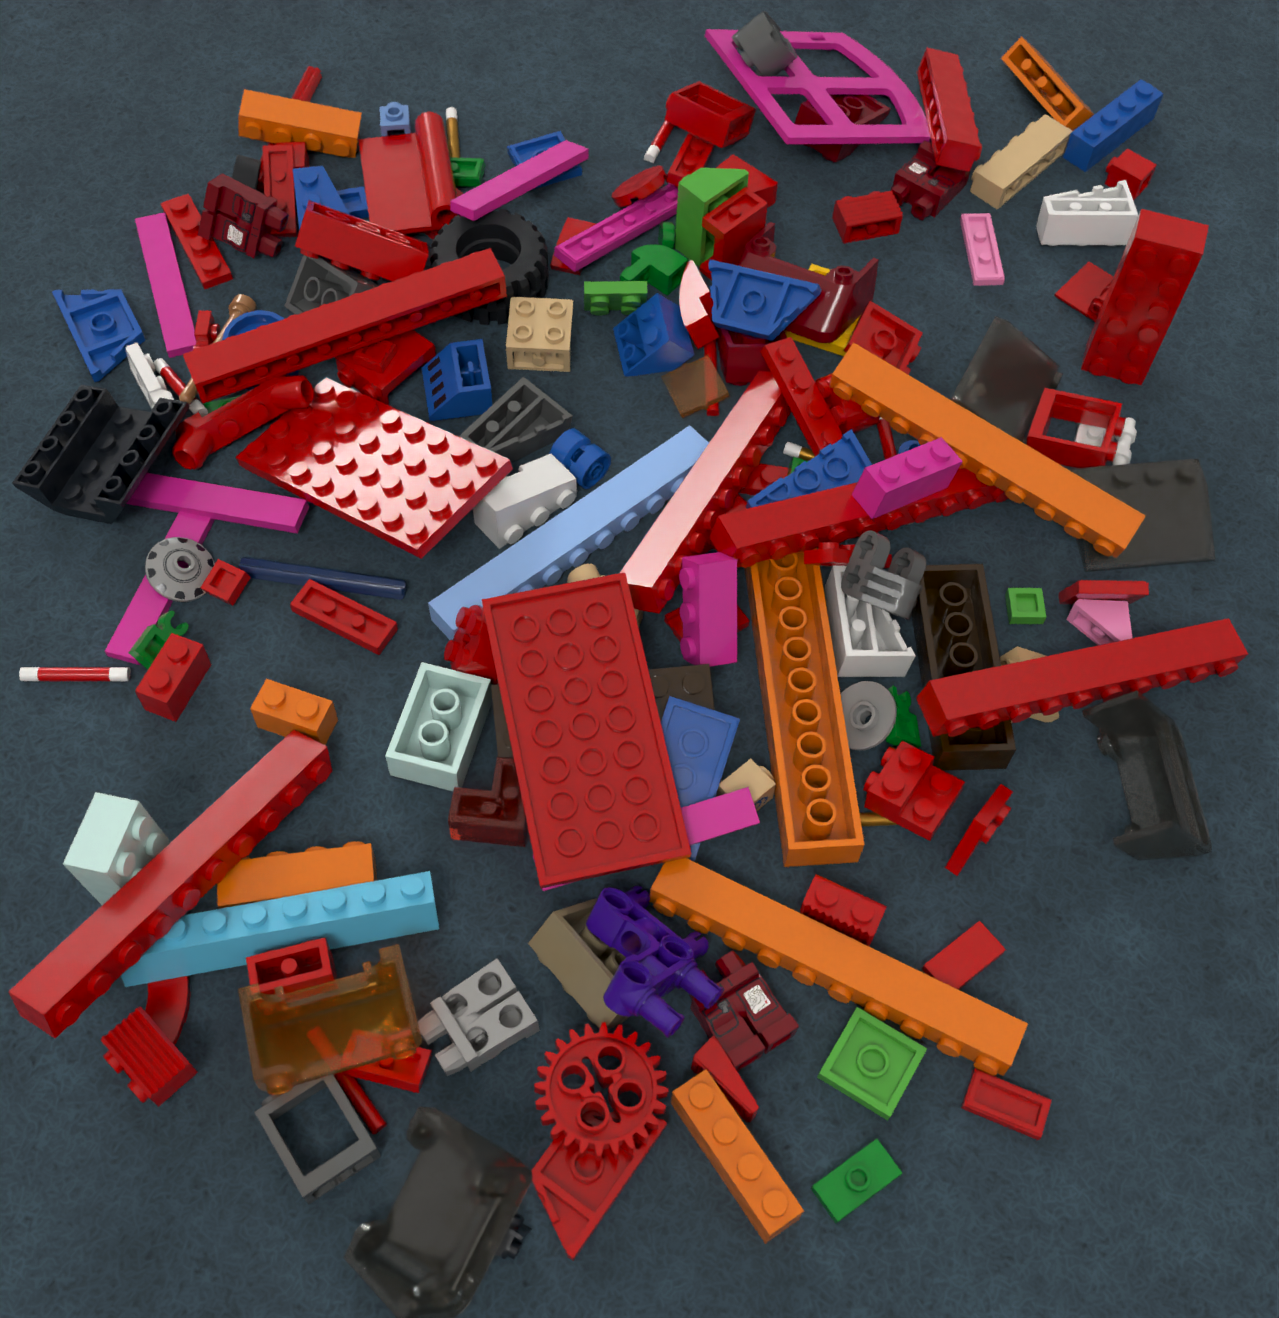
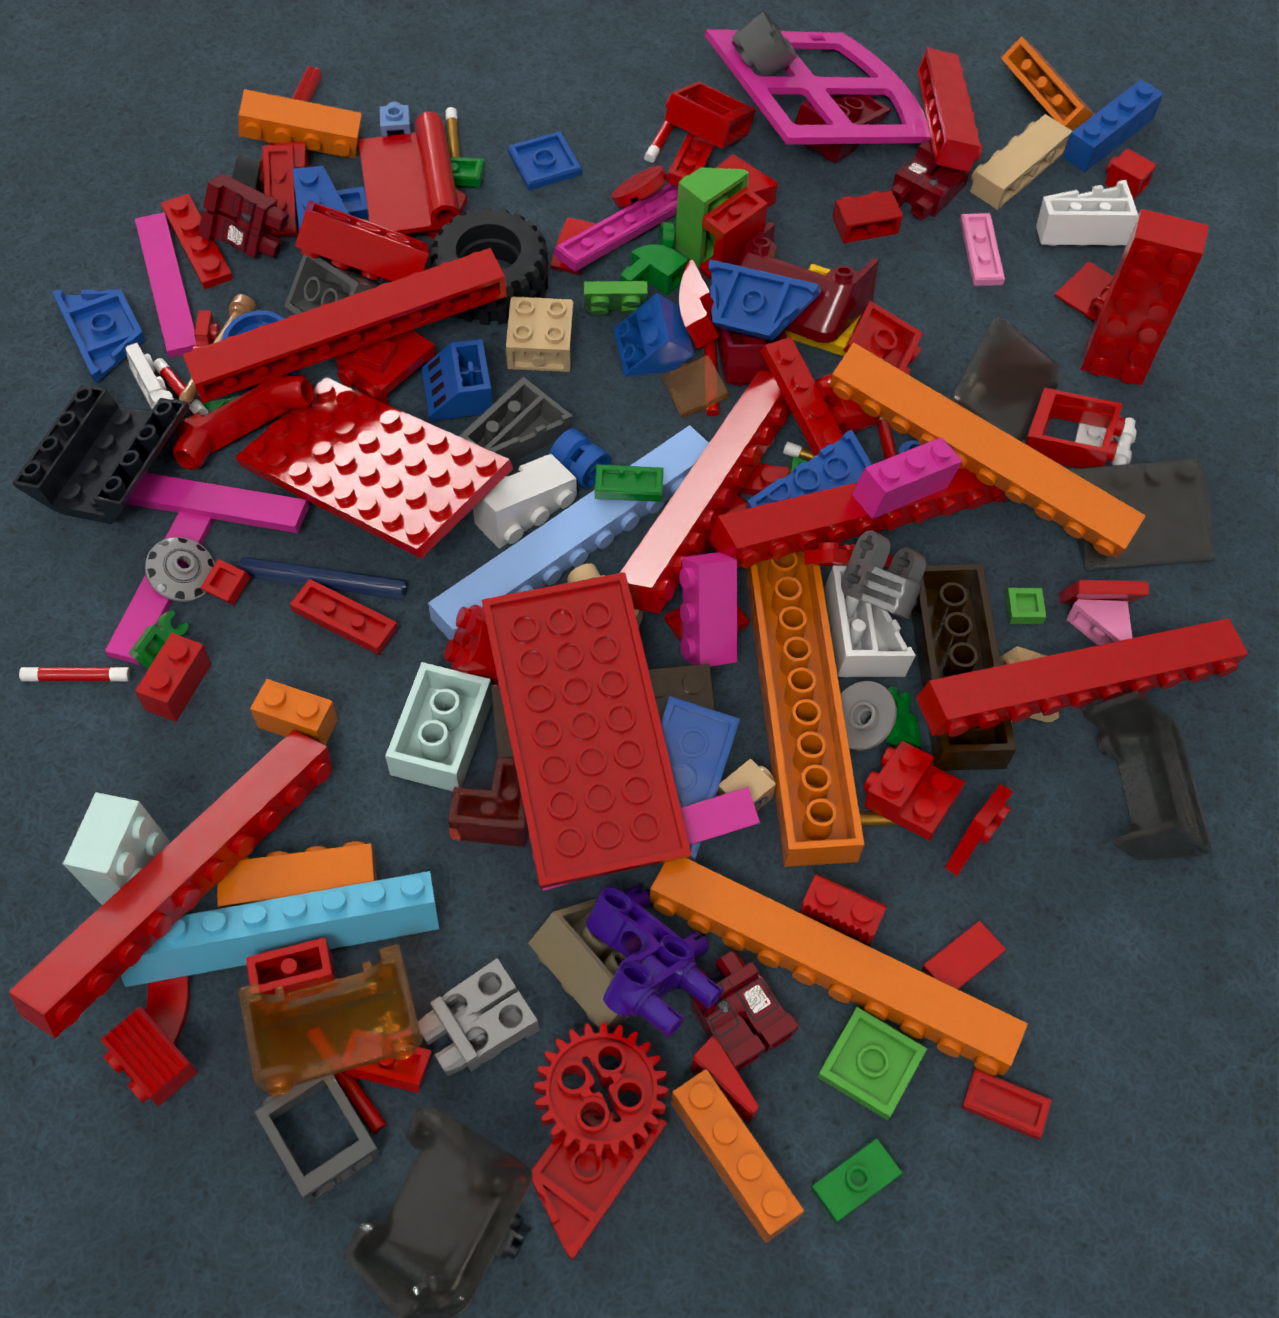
dark pink tile [450,140,589,221] -> none
none -> green plate [595,464,664,502]

